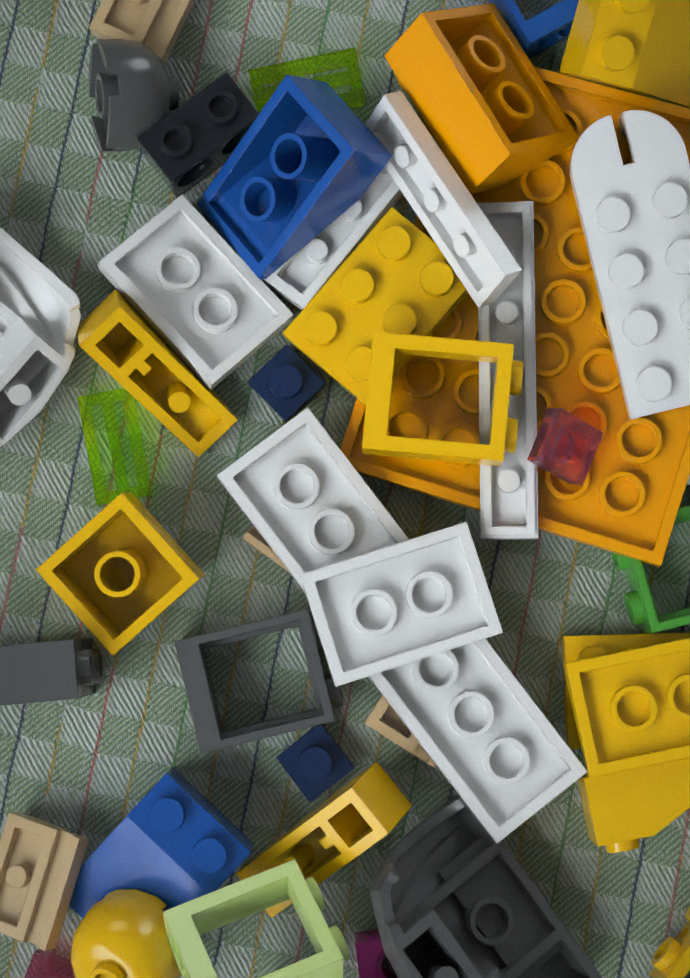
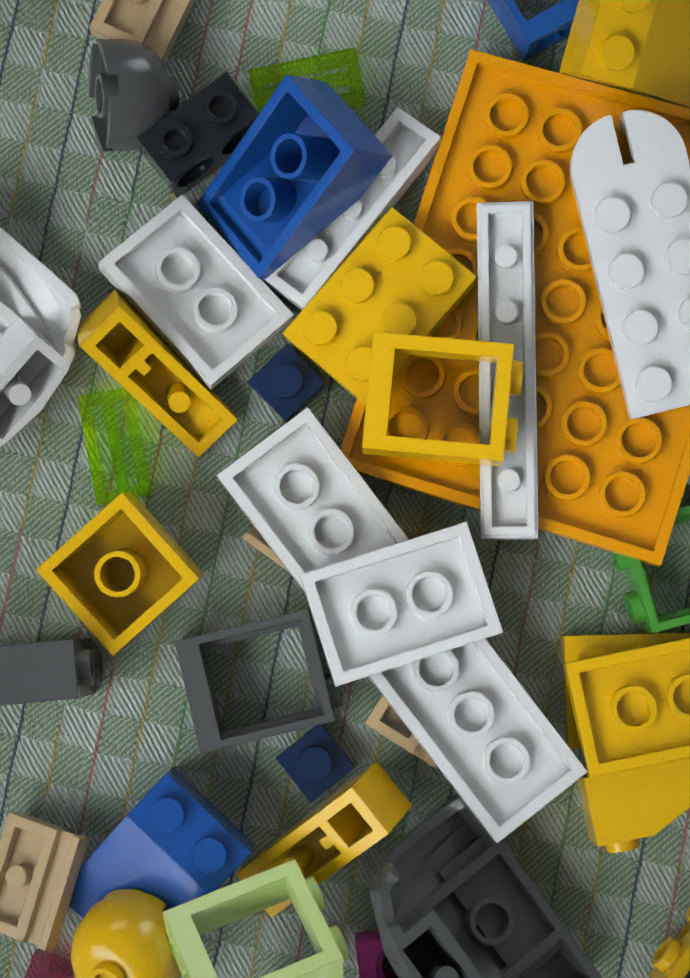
white plate [365,91,522,308] -> none
light orange slope [384,3,579,194] -> none
clear pink plate [527,408,604,485] -> none

